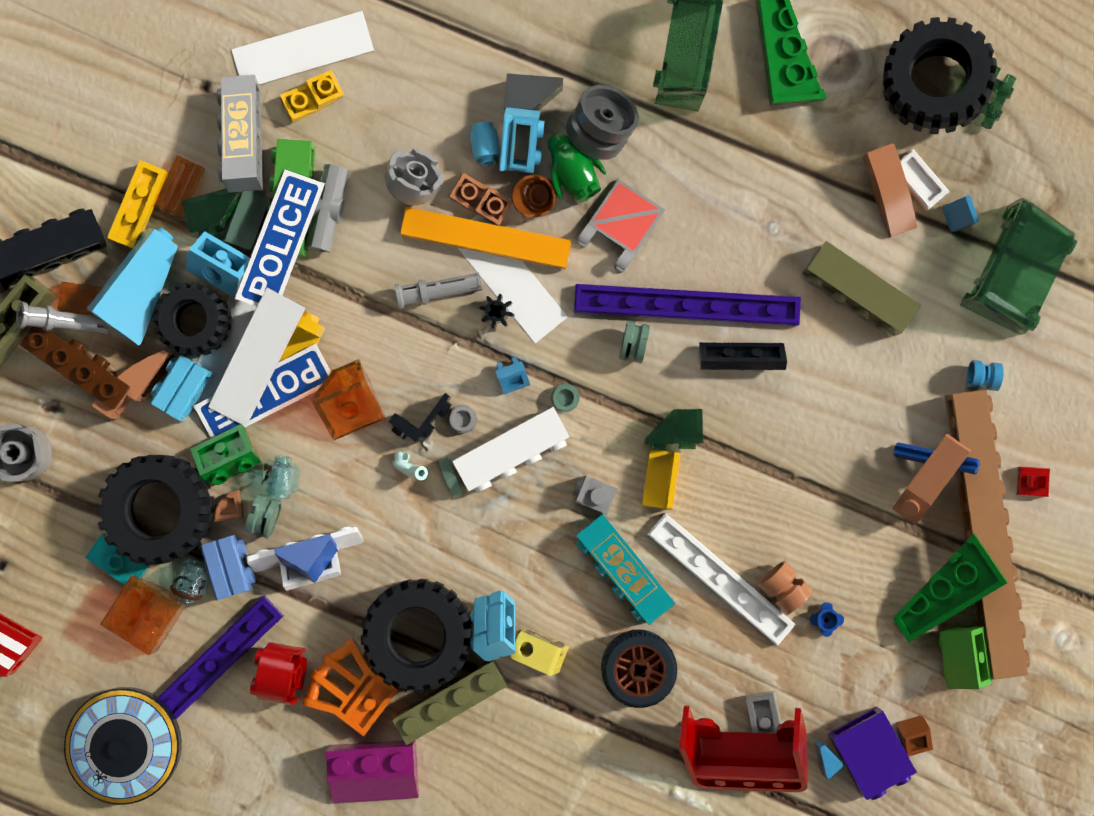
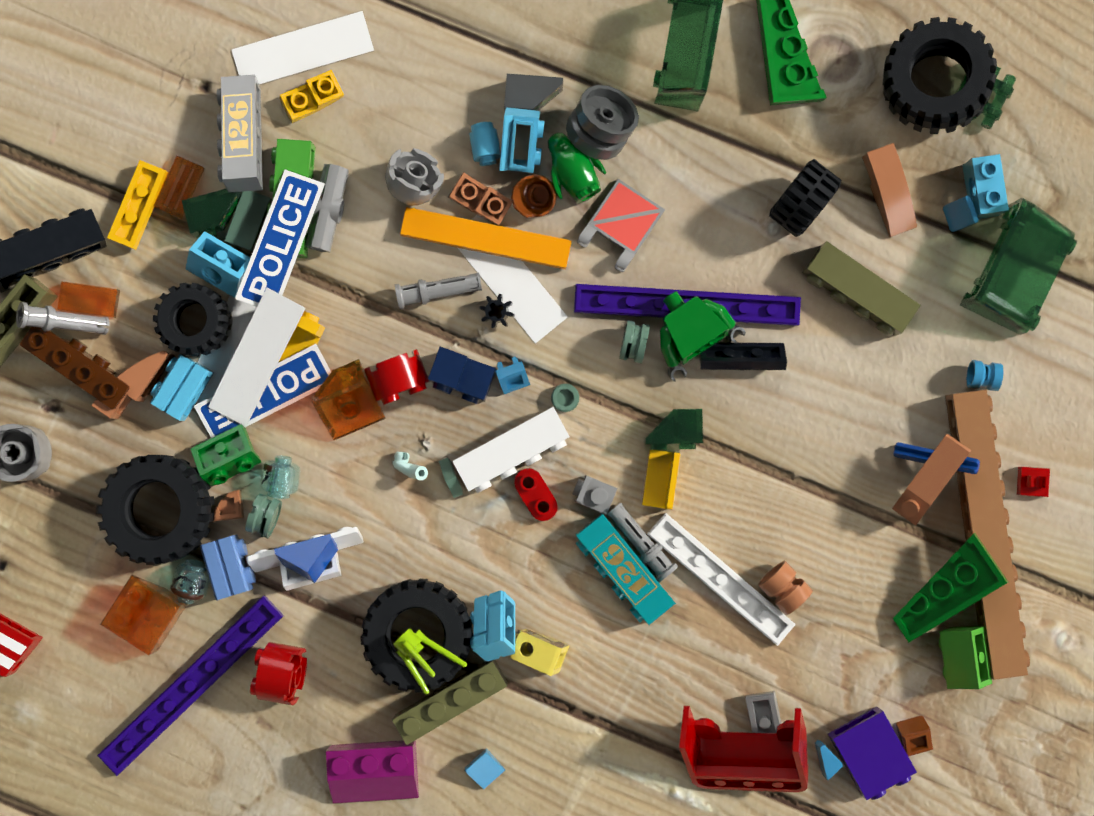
dish [64,687,182,805] -> none
teal plate [85,534,150,590] -> none
medium azure slope [87,227,178,345] -> none
orange plate [302,637,398,737] -> none
black bracket [389,393,452,443] -> none
light grey tile [448,405,477,433] -> none
wheel [601,629,677,708] -> none
blue plate [809,602,844,637] -> none
white tile [900,149,950,211] -> none
none -> red brick [364,349,430,405]
none -> lime plant [393,628,467,695]
none -> dark blue brick [428,346,496,404]
none -> dark azure slope [464,748,505,789]
none -> red plate [514,468,558,521]
none -> light grey pin [607,503,678,582]
none -> green torso [660,291,746,382]
none -> black tyre [769,159,842,237]
none -> medium azure brick [962,154,1009,219]

